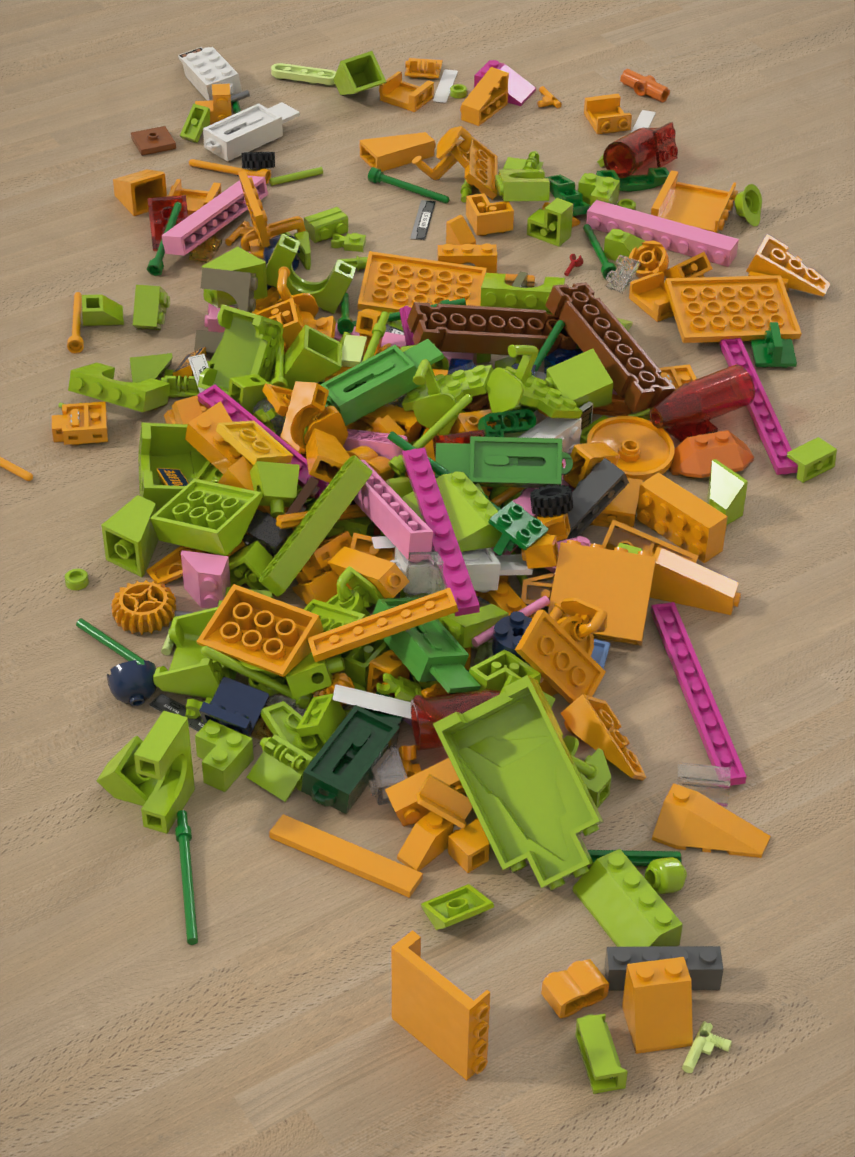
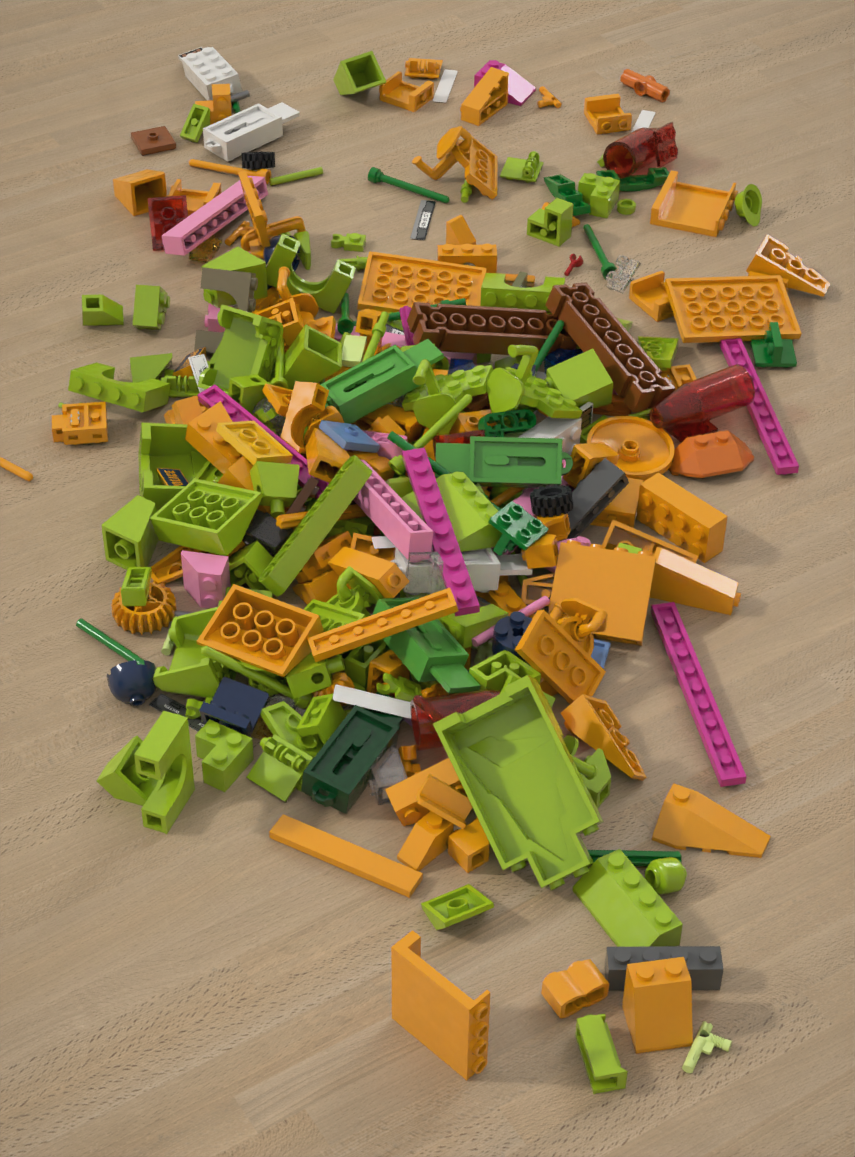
lime tile [64,569,89,590] -> none
light orange piece [67,292,84,353] -> none
green piece [147,202,182,276] -> none
green bar [175,810,198,945] -> none
yellowish green plate [271,63,336,86] -> none
lime brick [304,207,349,243] -> none
light orange slope [360,132,436,172] -> none
lime tile [450,84,467,99] -> none
light orange brick [466,193,514,236] -> none
lime arch [495,169,550,201] -> none
bright pink brick [586,200,739,267] -> none
lime slope [604,229,645,265] -> none
light orange cylinder [628,241,669,278] -> none
light orange brick [665,252,713,278] -> none
clear panel [677,762,730,807] -> none
slope [707,459,748,525] -> none
lime panel [787,437,837,483] -> none
none -> lime slope [121,567,152,606]
none -> medium blue plate [319,420,380,453]
none -> lime wing [637,336,679,371]

